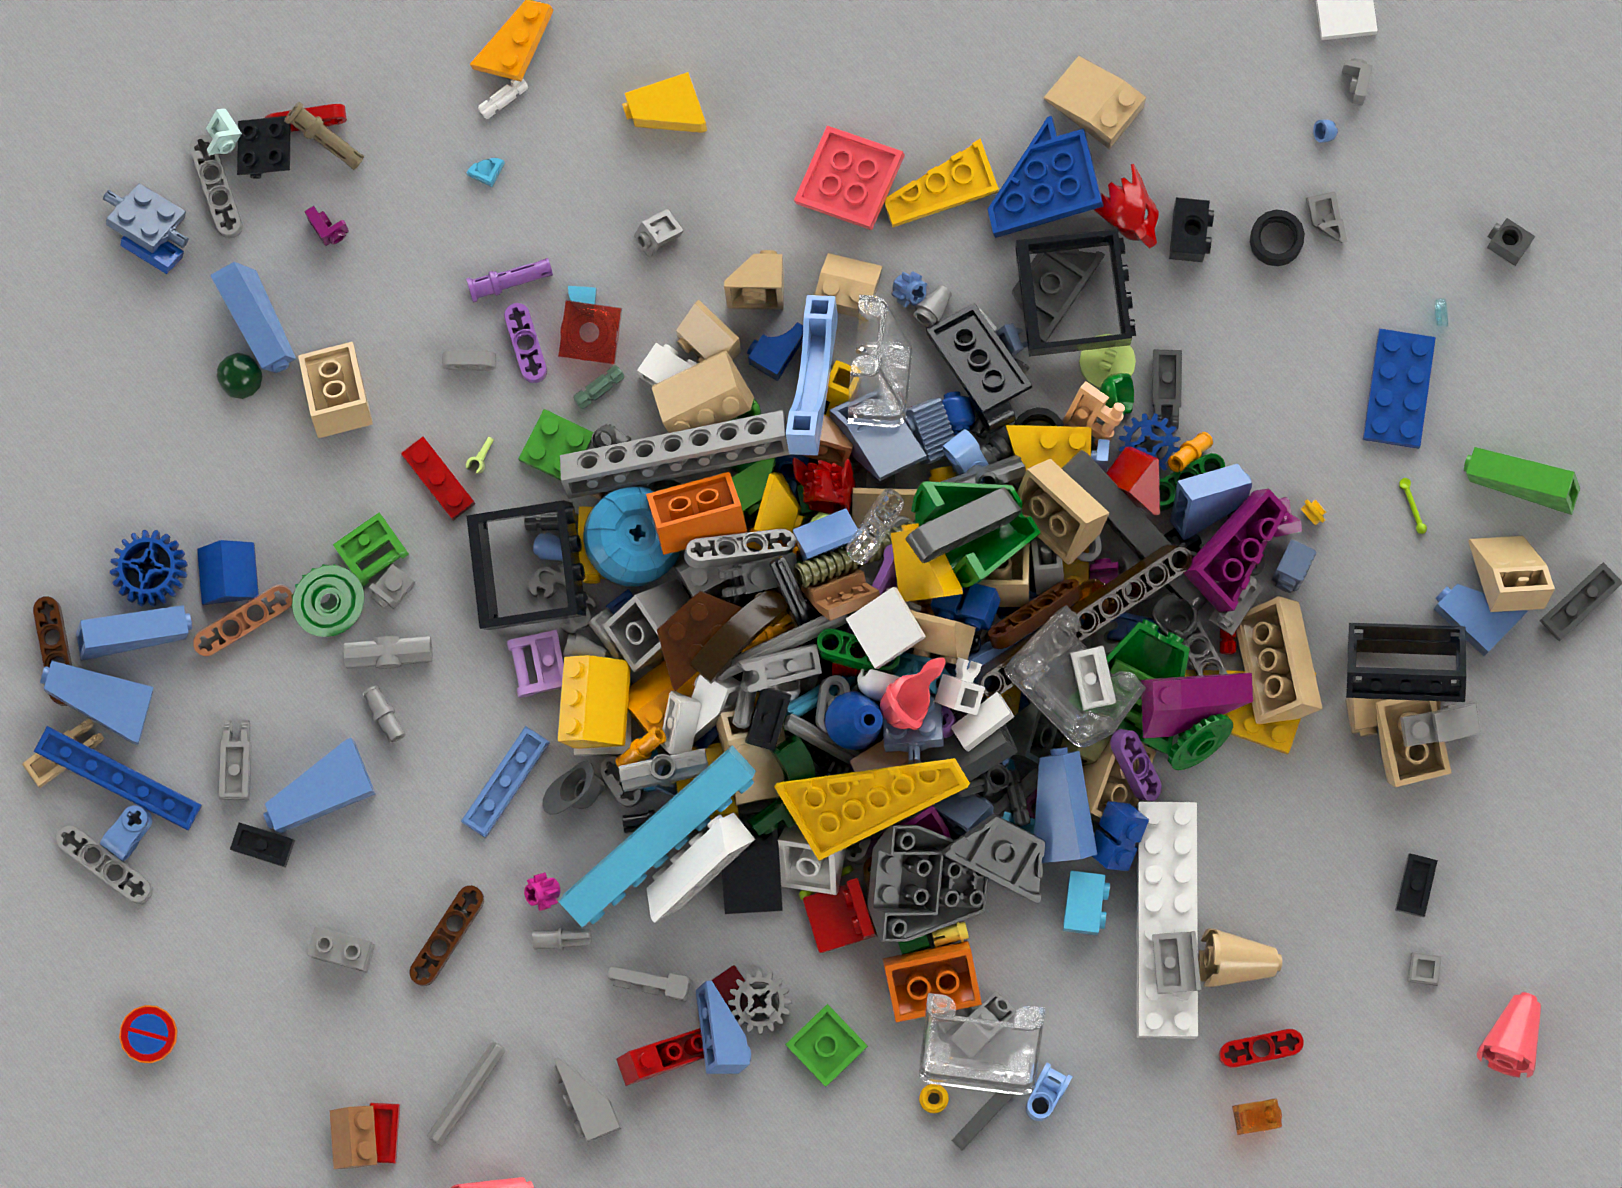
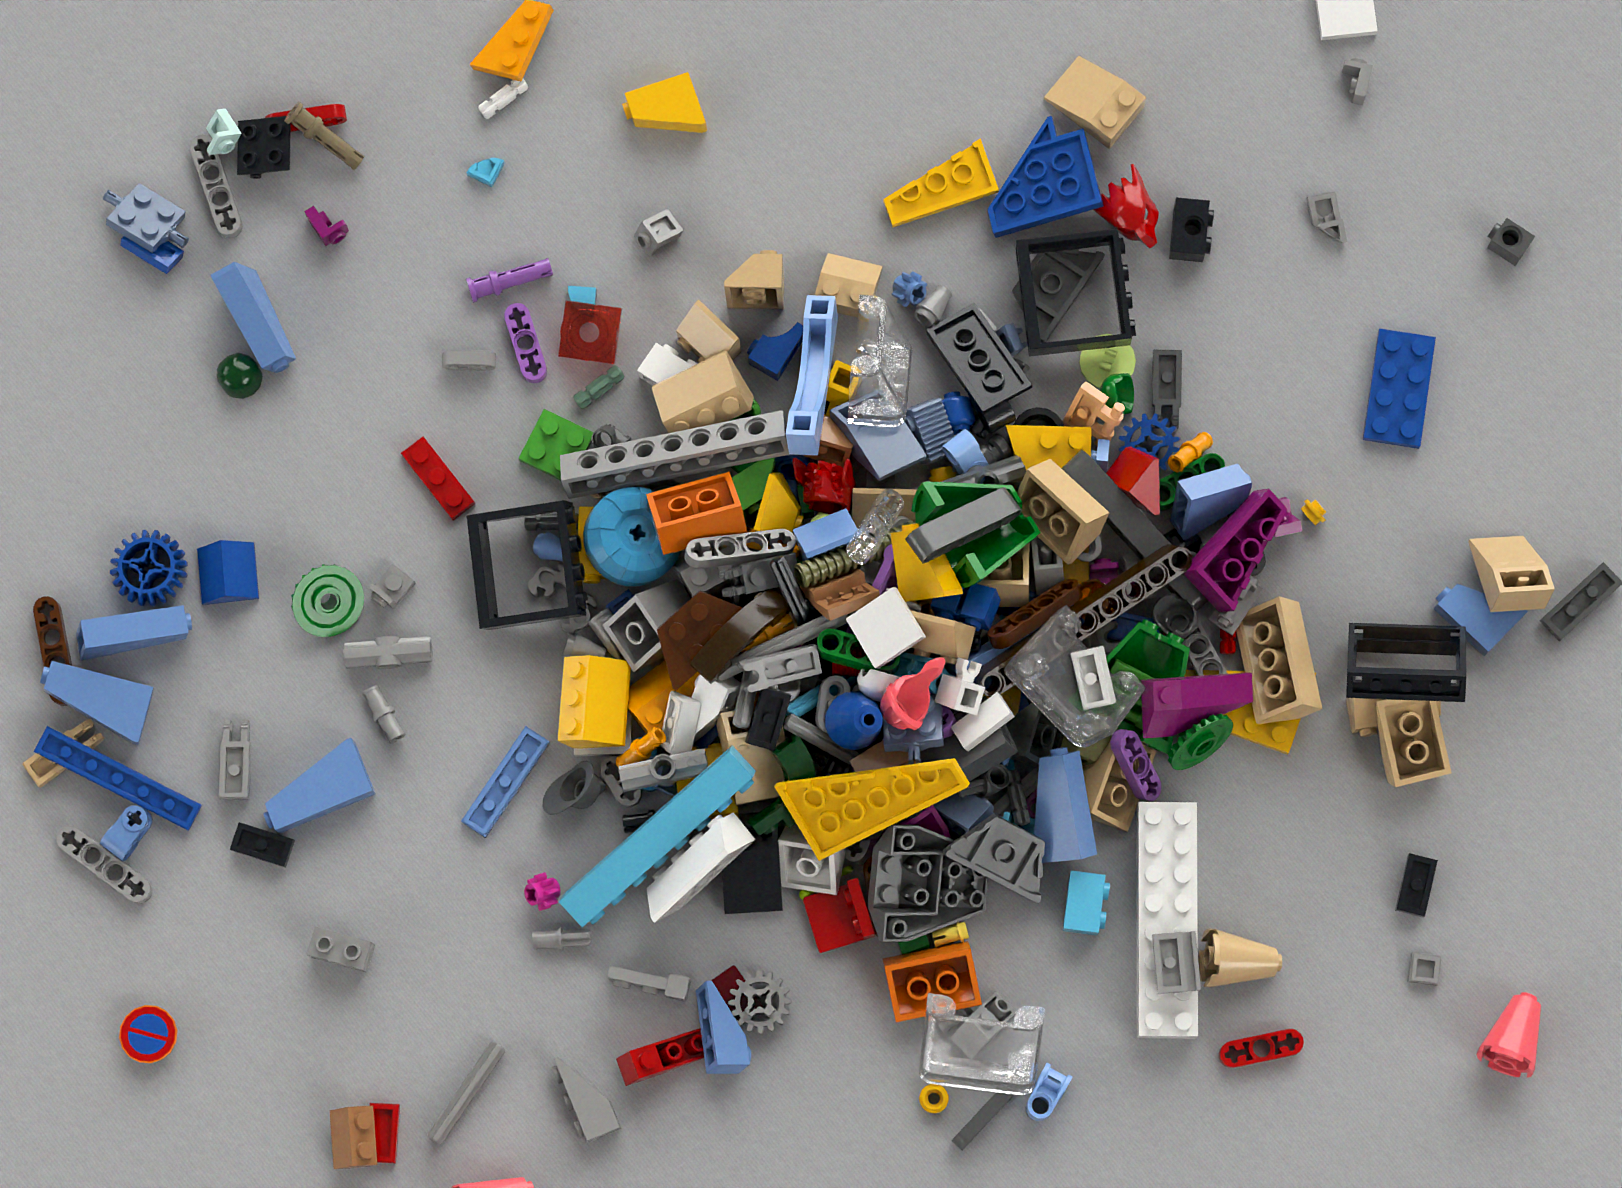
nougat beam [193,585,292,656] -> none
tan slope [298,341,373,438] -> none
bright green plate [333,512,409,587] -> none
reddish brown beam [410,885,484,986] -> none
yellowish green hand [466,437,494,474] -> none
lavender plate [507,630,564,698] -> none
bright green plate [785,1004,868,1087] -> none
coral plate [794,126,905,230] -> none
blue piece [1092,801,1149,871] -> none
clear orange bracket [1232,1098,1282,1135] -> none
black tyre [1249,209,1305,266] -> none
sand blue brick [1271,539,1316,593] -> none
medium blue hinge [1313,119,1338,142] -> none
lime hinge [1399,478,1427,534] -> none
light grey arch [1400,701,1481,747] -> none
clear light blue tile [1434,298,1448,327] -> none
bright green slope [1464,447,1580,515] -> none

